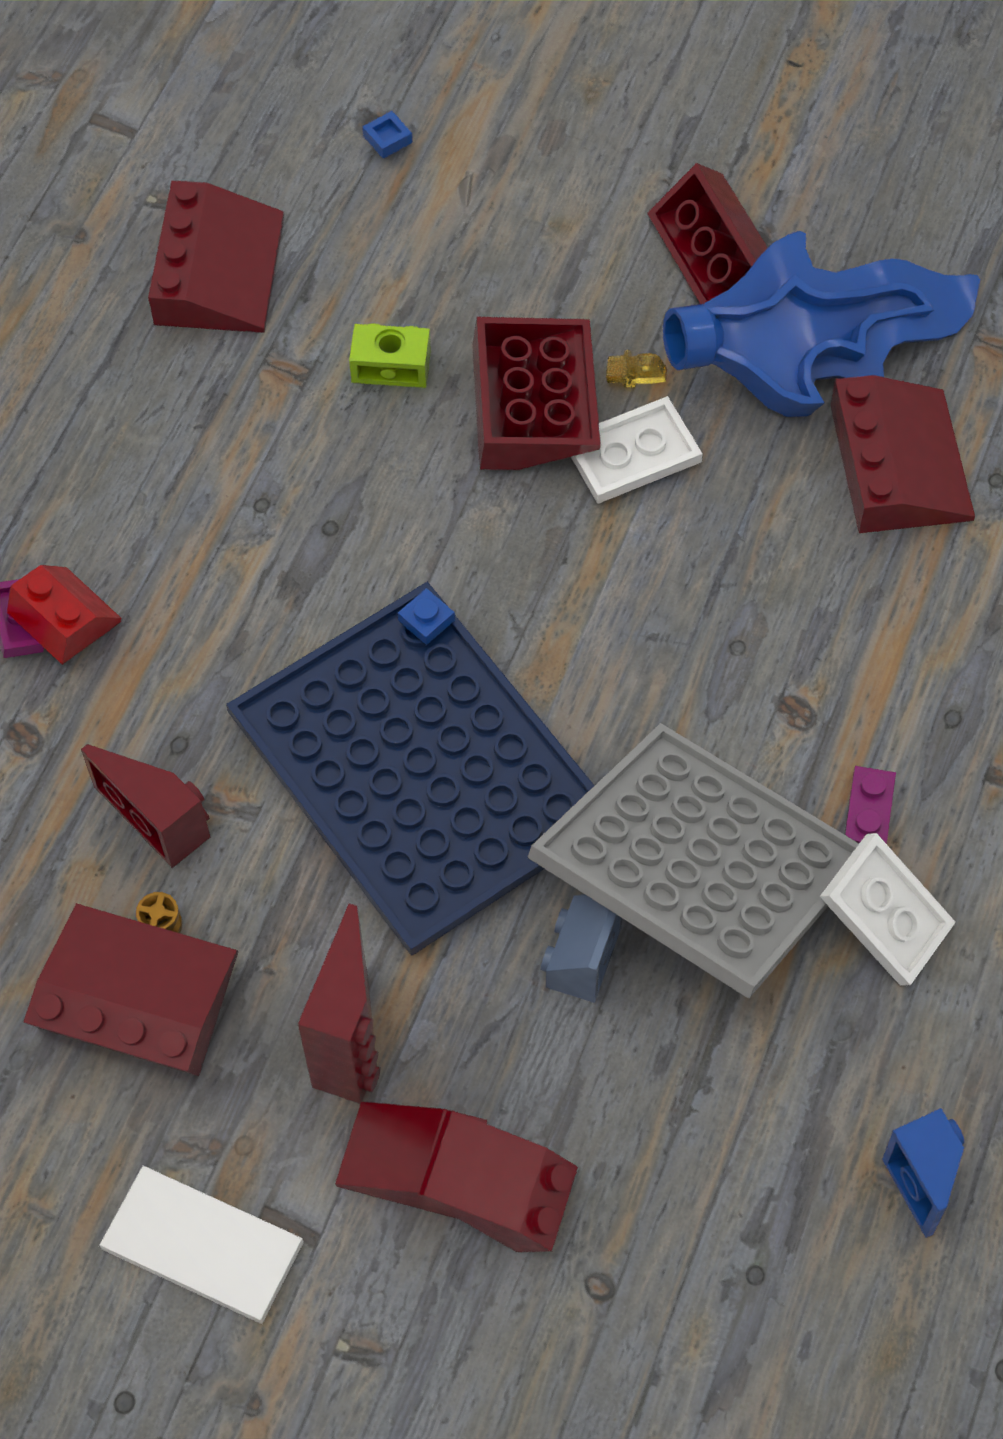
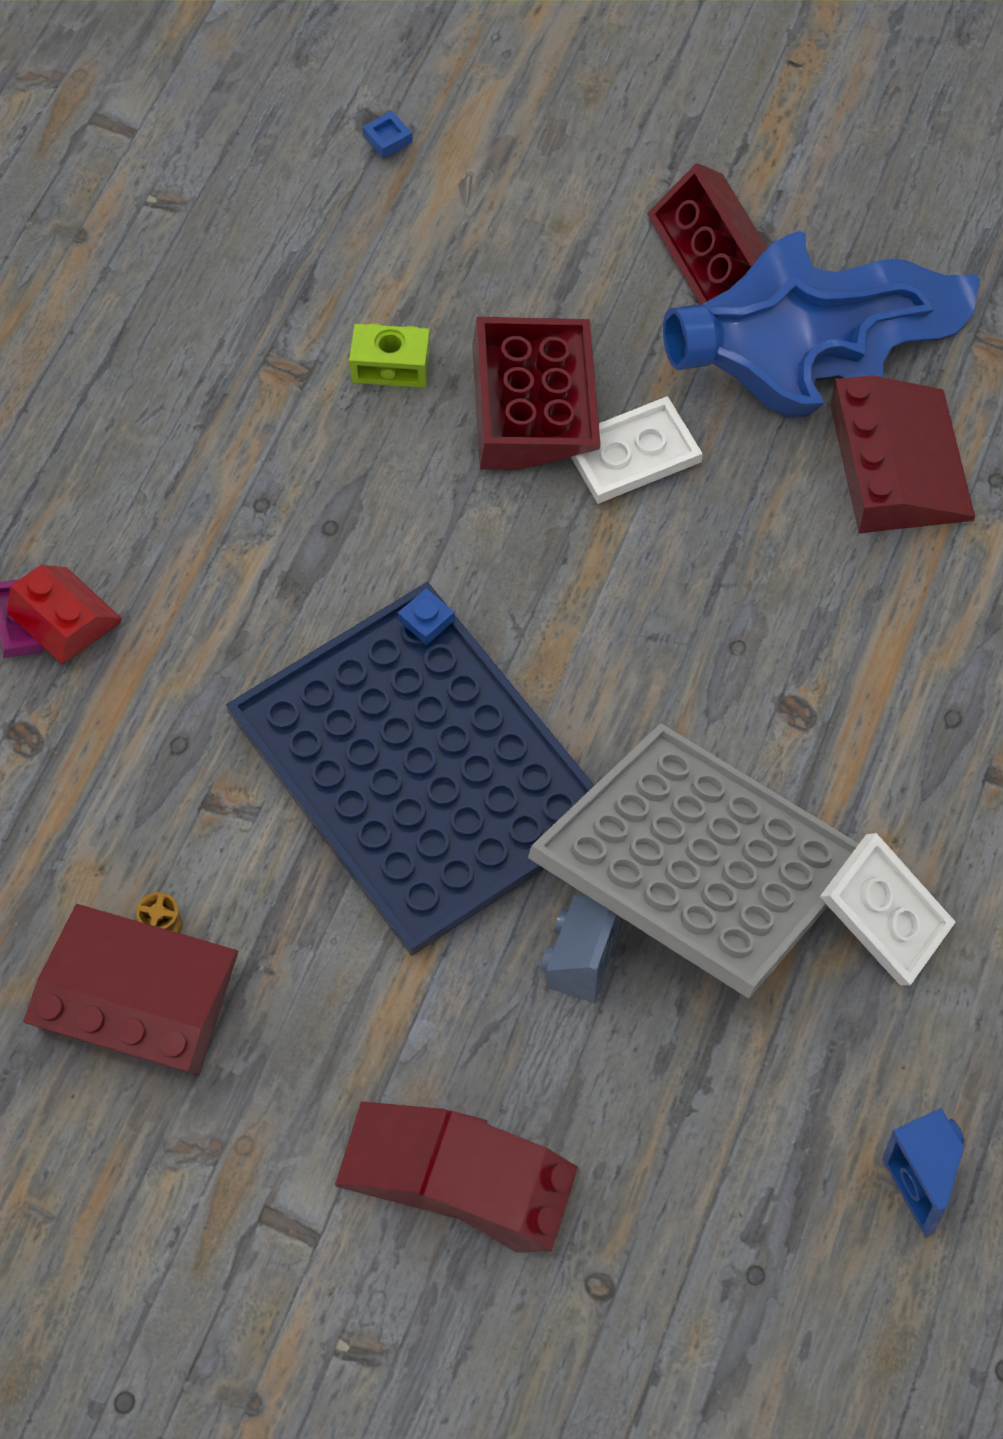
dark red slope [81,744,211,868] -> none
white tile [100,1166,303,1324] -> none
dark red slope [148,180,284,333] -> none
dark red slope [298,903,381,1104] -> none
clear yellow piece [606,350,667,388] -> none
magenta plate [844,766,896,844] -> none

